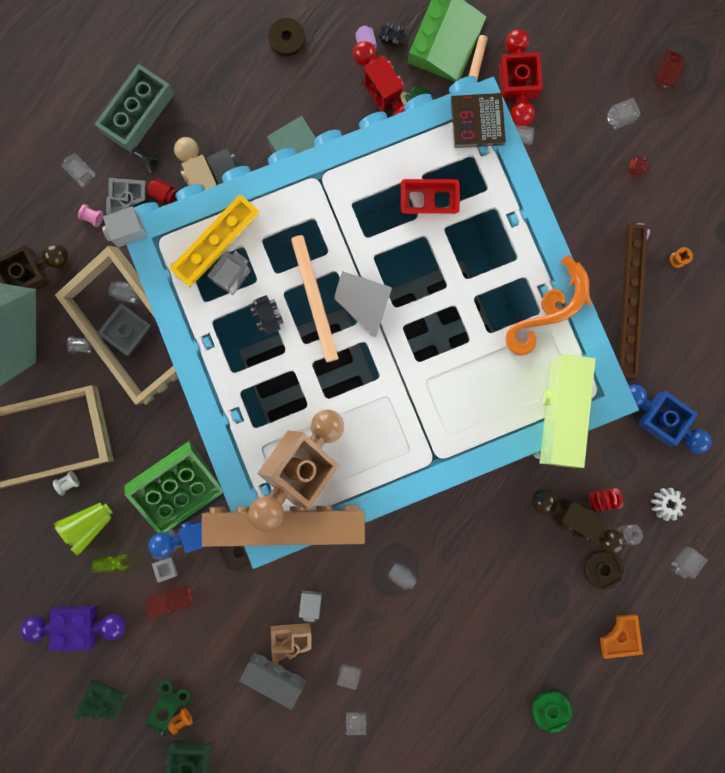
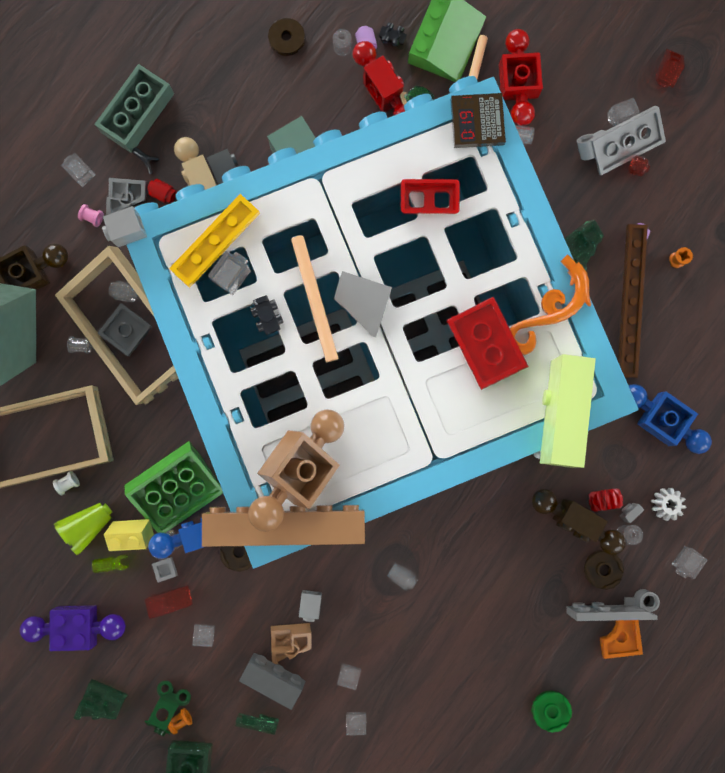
none -> light yellow brick [104,519,154,551]
none -> clear plate [192,624,215,647]
none -> clear green slope [235,713,279,735]
none -> clear brick [333,29,352,56]
none -> red tile [447,296,529,390]
none -> clear green slope [564,220,604,270]
none -> light grey hinge [566,589,660,621]
none -> light grey hinge [577,106,666,175]
none -> light grey plate [619,503,644,523]

